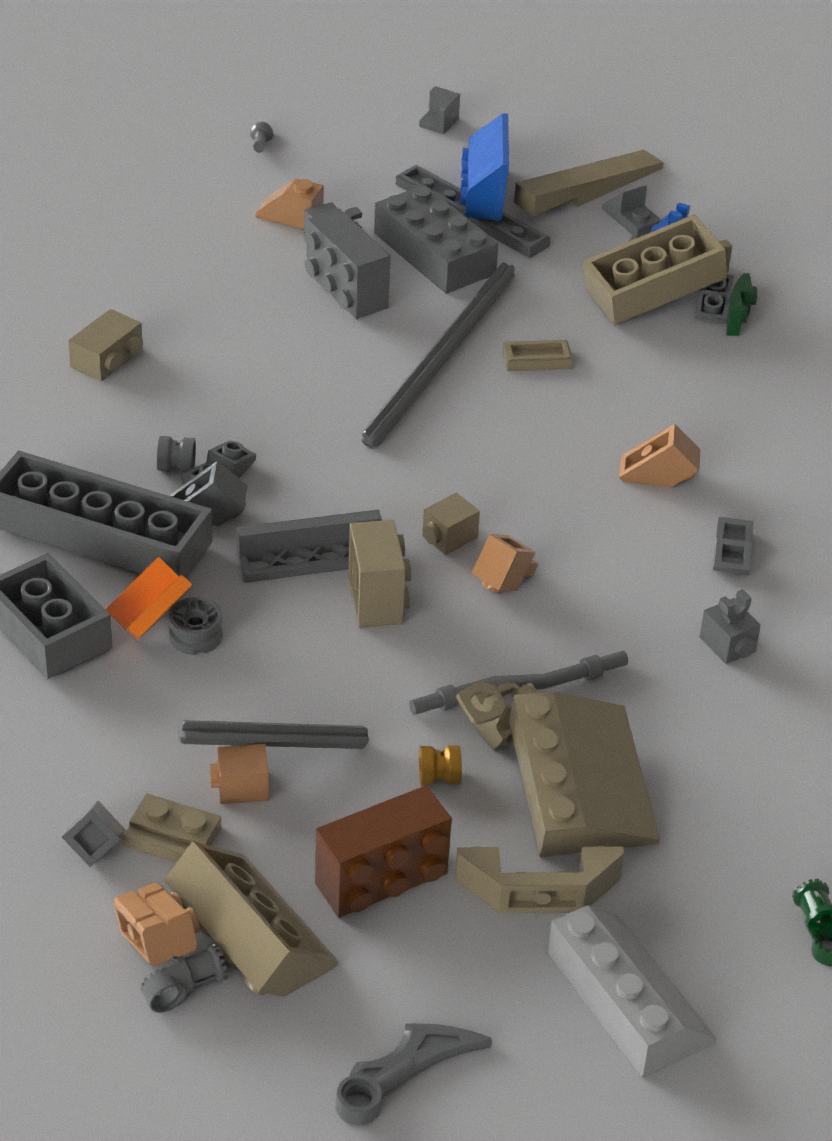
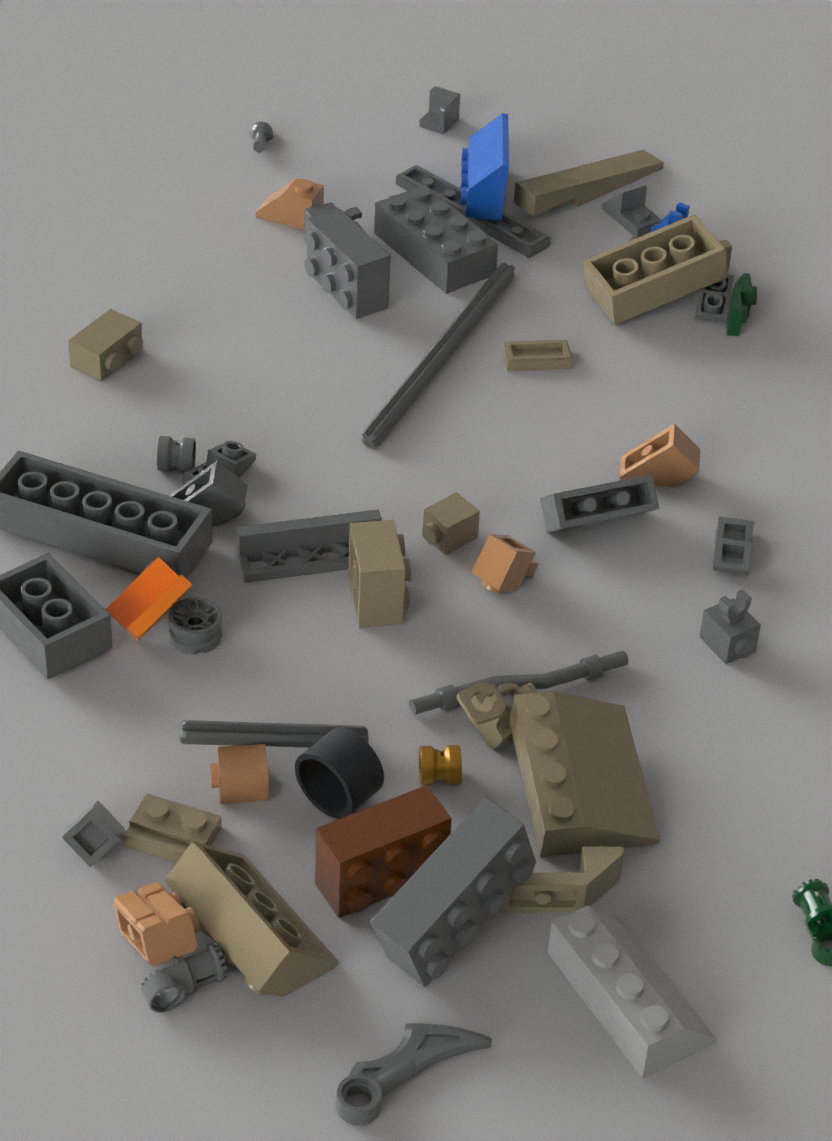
none -> black piece [295,728,384,819]
none -> dark grey brick [370,796,537,987]
none -> dark grey brick [540,474,660,532]

